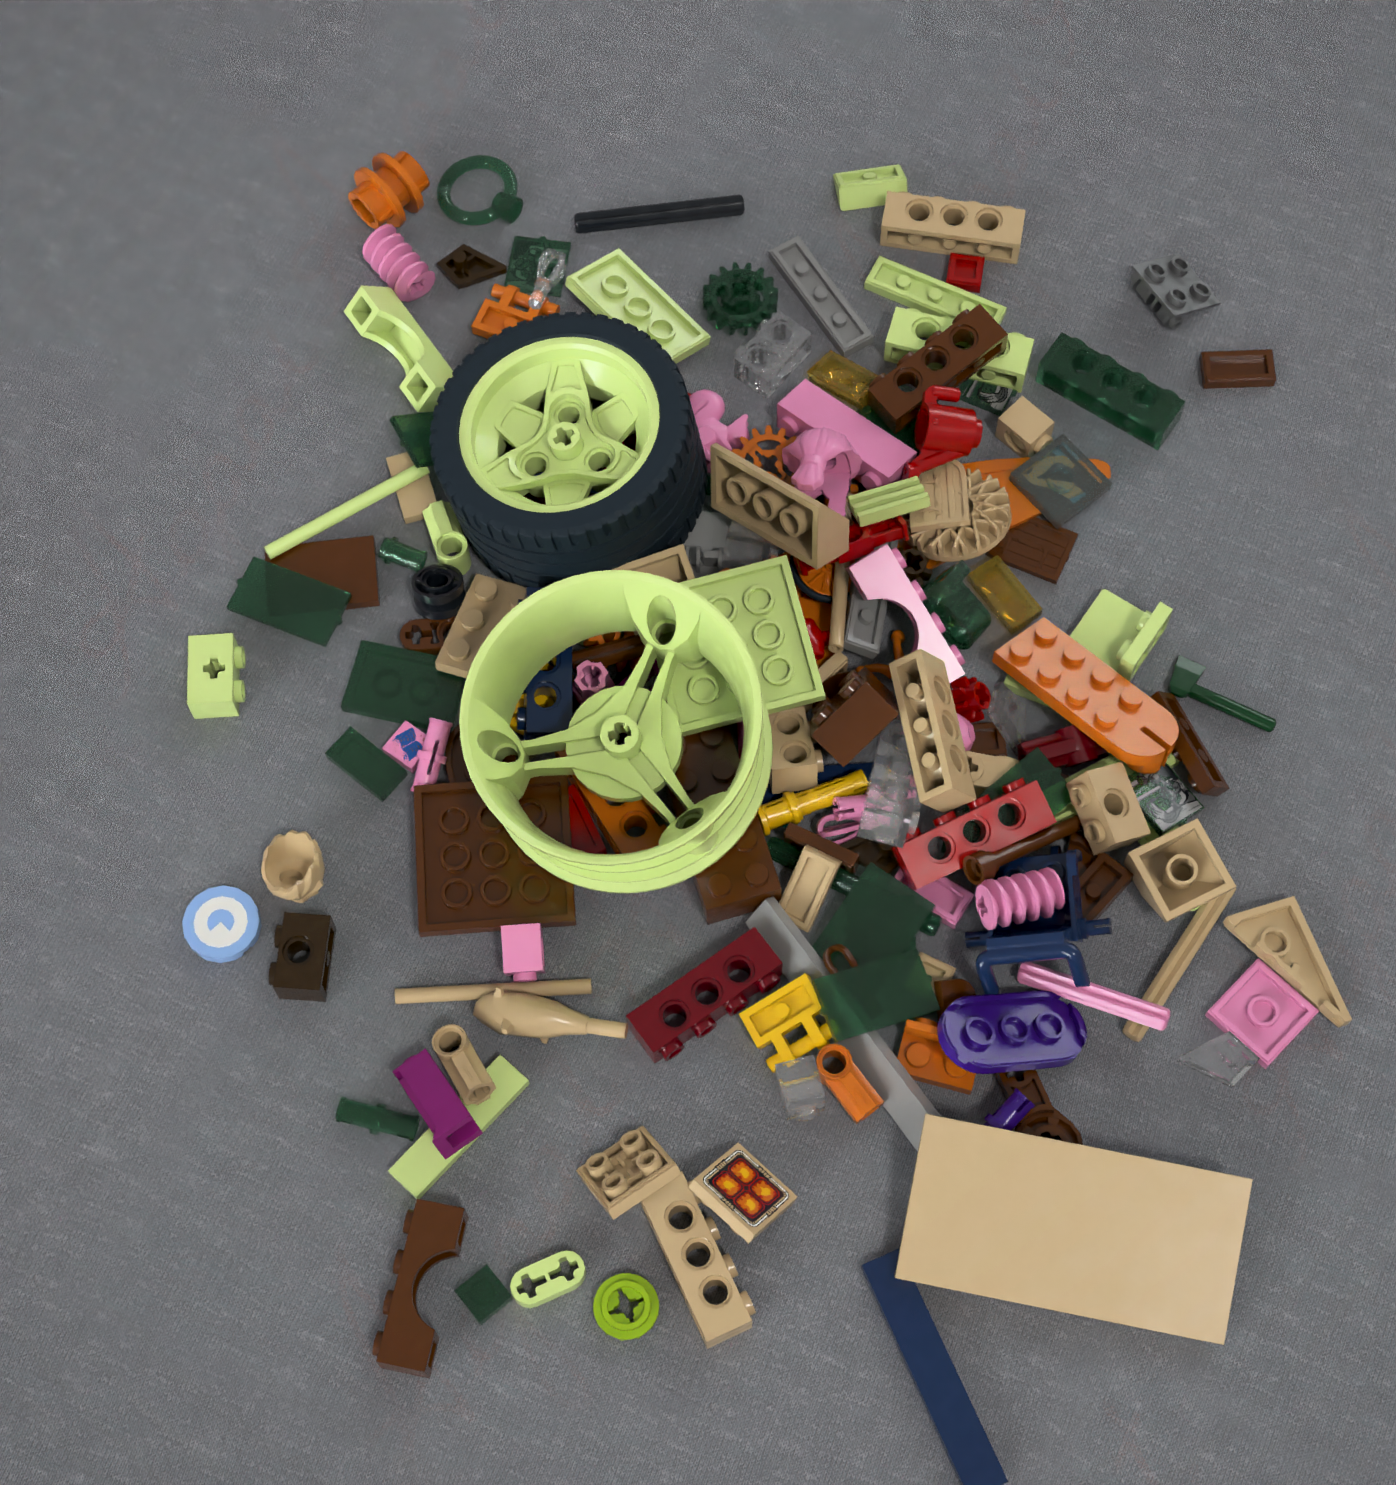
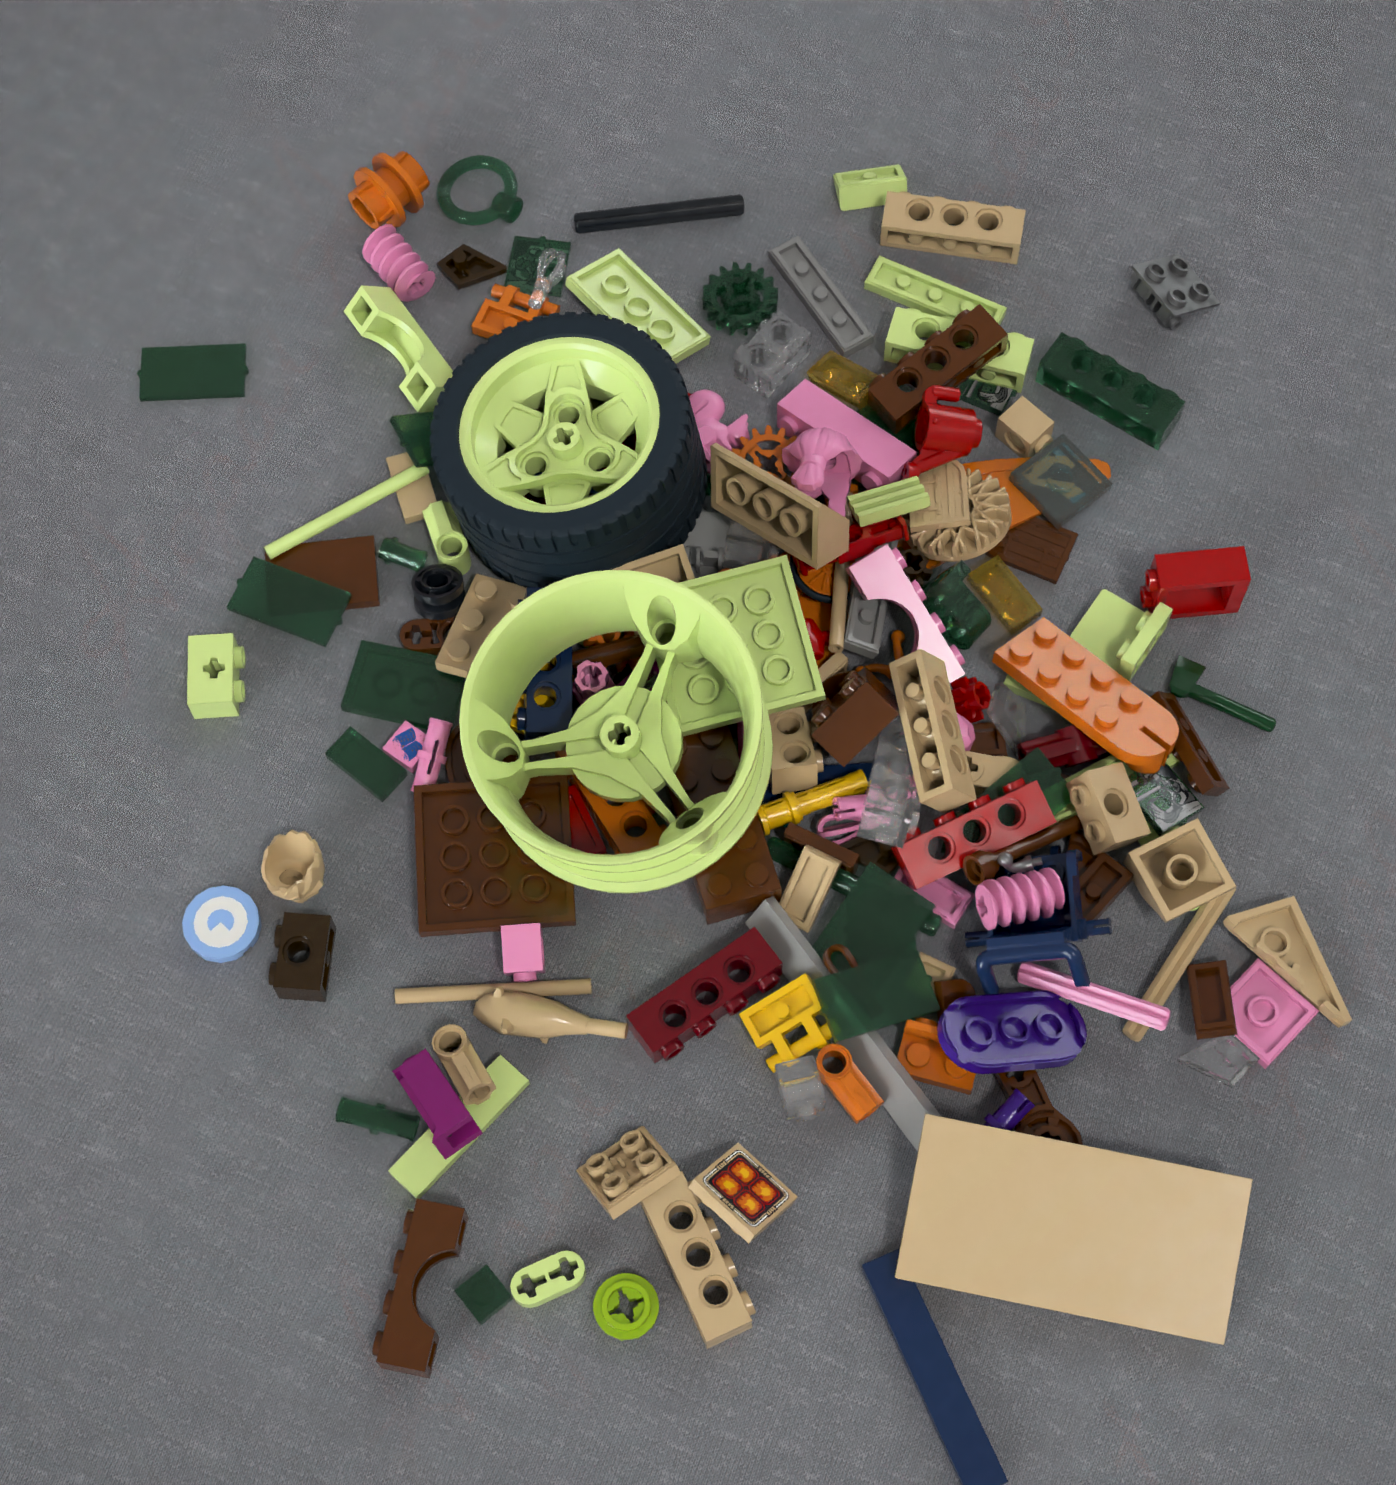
red tile [946,253,985,293] -> none
reddish brown tile [1199,349,1276,389] -> none
none -> clear green piece [137,343,249,402]
none -> flat silver piece [997,852,1043,873]
none -> red window [1140,546,1251,619]
none -> reddish brown tile [1187,960,1237,1040]

